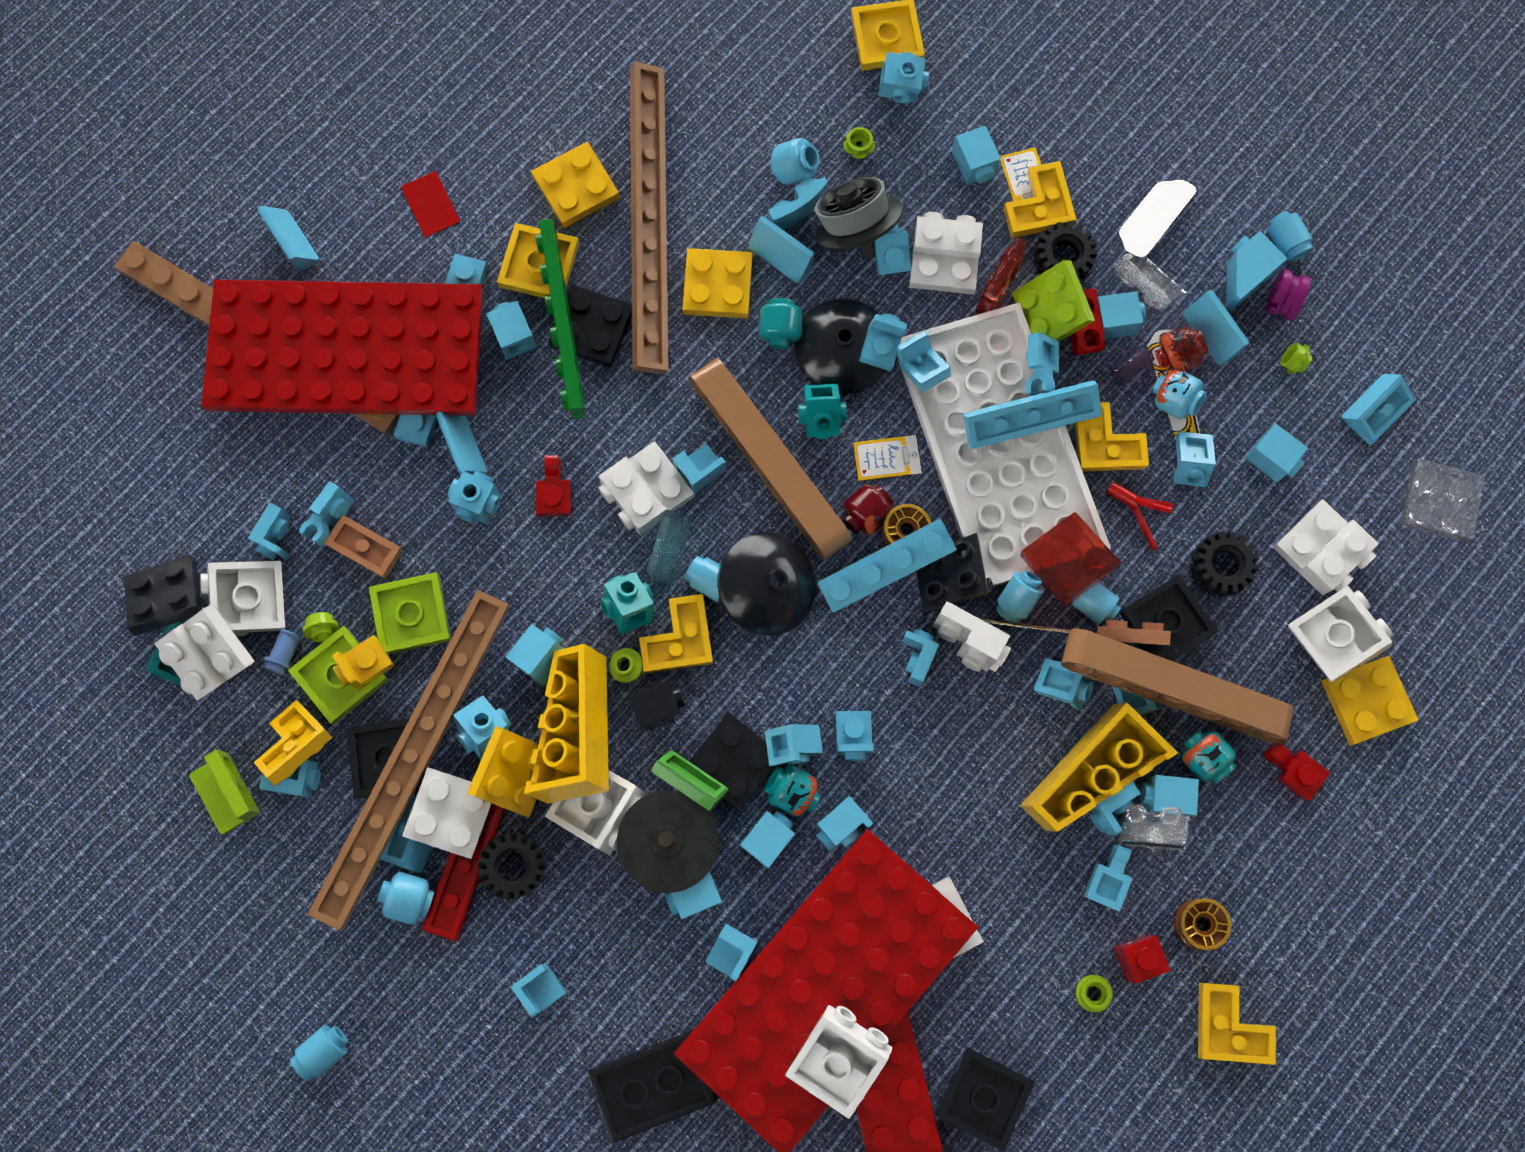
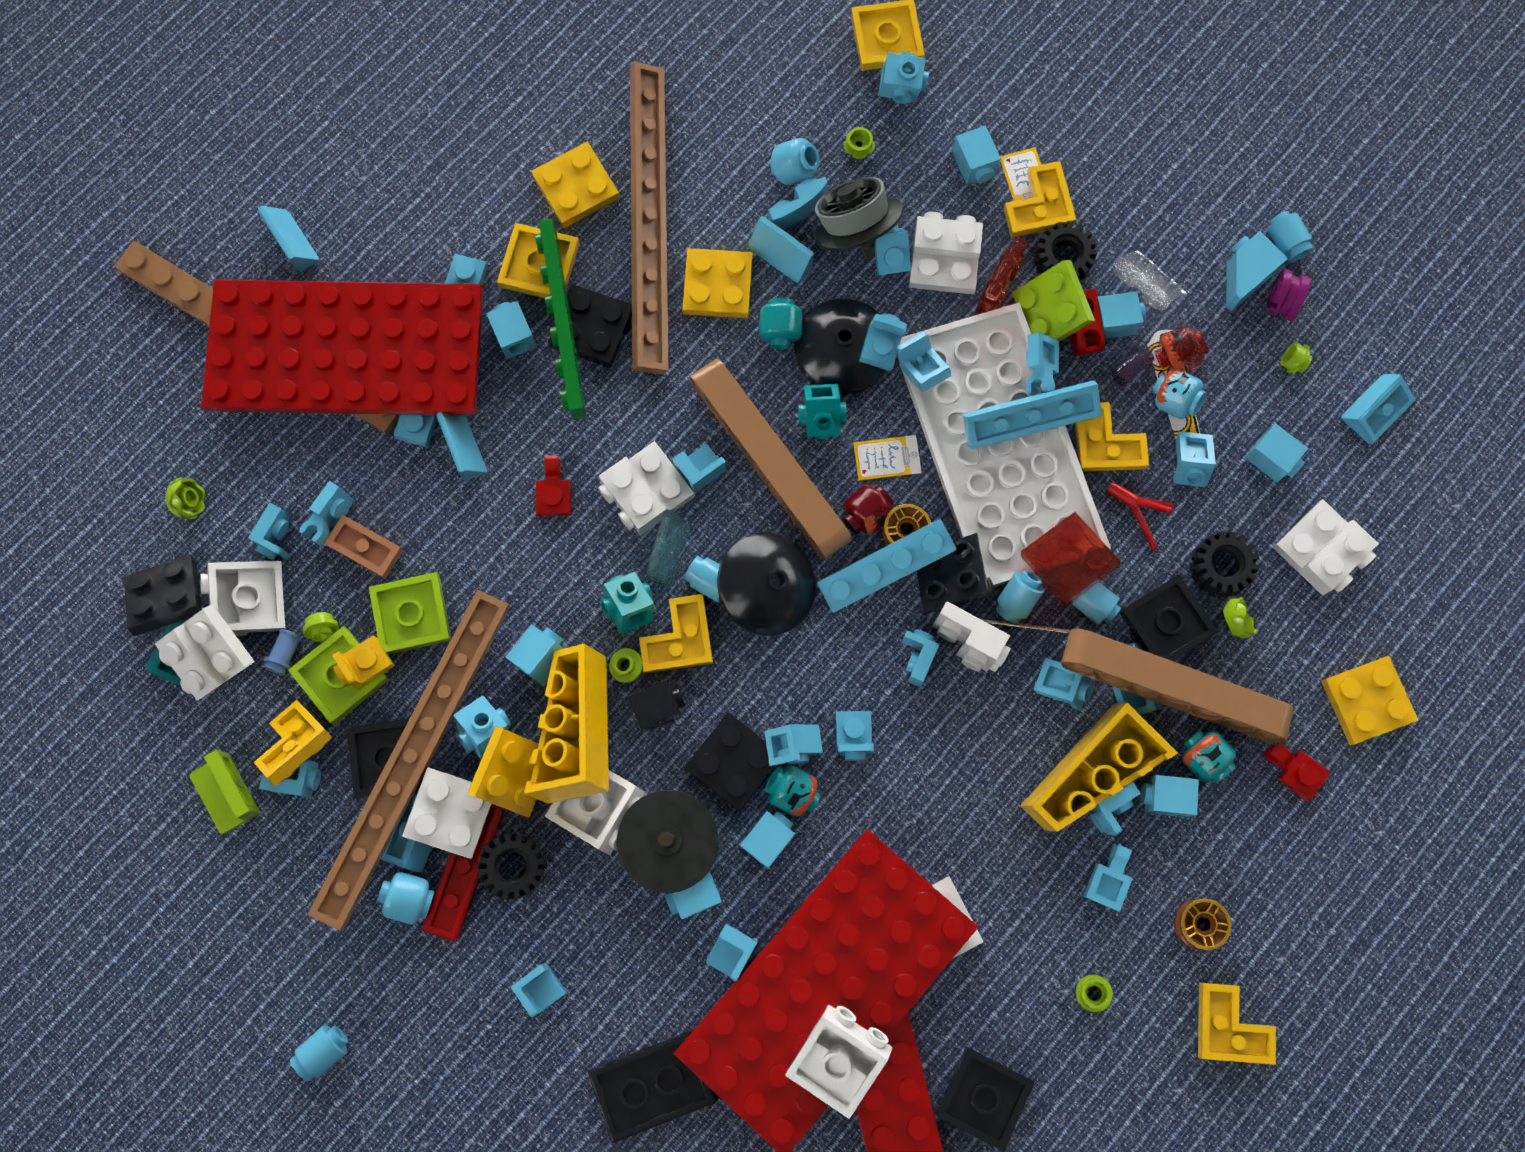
red sticker [401,171,461,237] -> none
medium azure brick [448,471,501,525] -> none
bright green tile [651,750,729,811] -> none
medium azure brick [816,796,873,852] -> none
nougat plate [1097,620,1171,645] -> none
red brick [1113,935,1171,984] -> none
white sticker [1119,180,1196,257] -> none
clear hips [1119,804,1190,856] -> none
medium azure slope [1183,290,1249,366] -> none
white plate [1288,586,1393,683] -> none
clear plate [1400,458,1485,542] -> none
none -> lime plate [165,477,205,519]
none -> lime plate [1223,597,1258,638]

